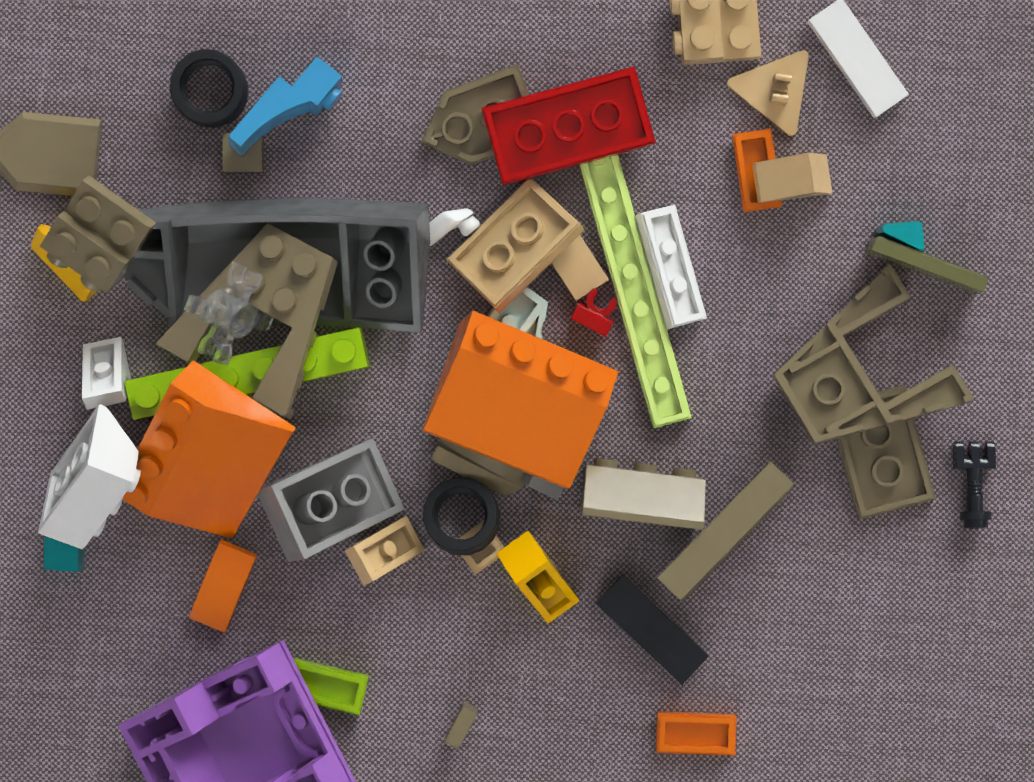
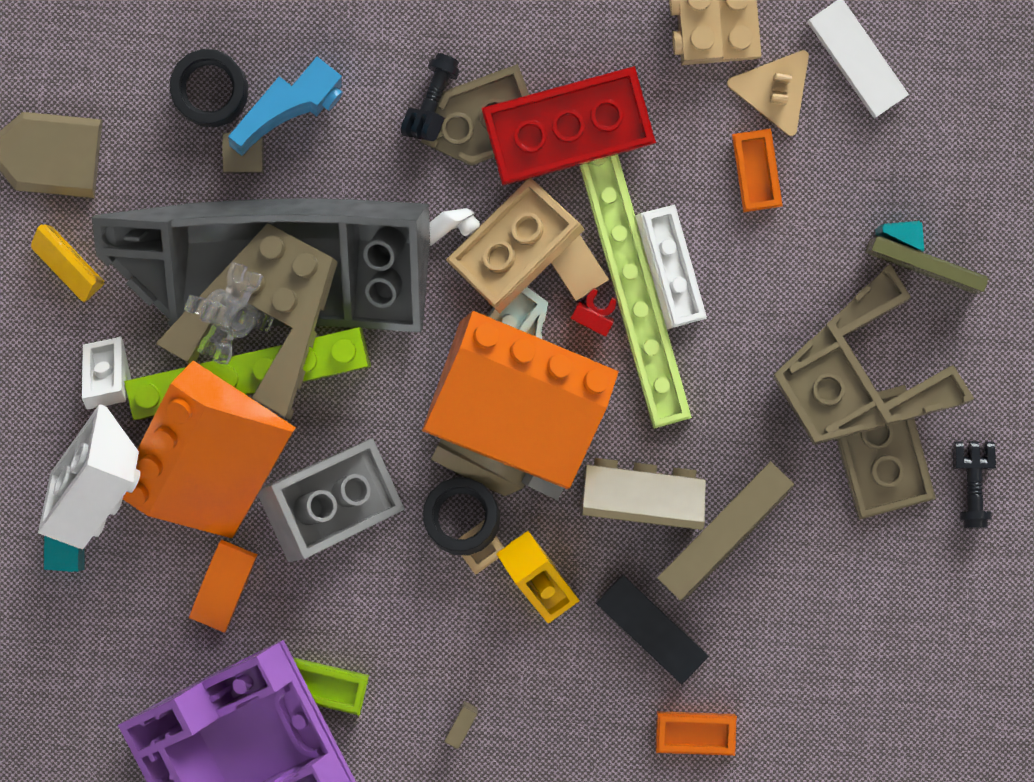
dark tan plate [40,175,156,293] -> none
tan slope [345,516,425,586] -> none
tan slope [752,152,833,203] -> none
none -> black hinge [401,53,460,141]

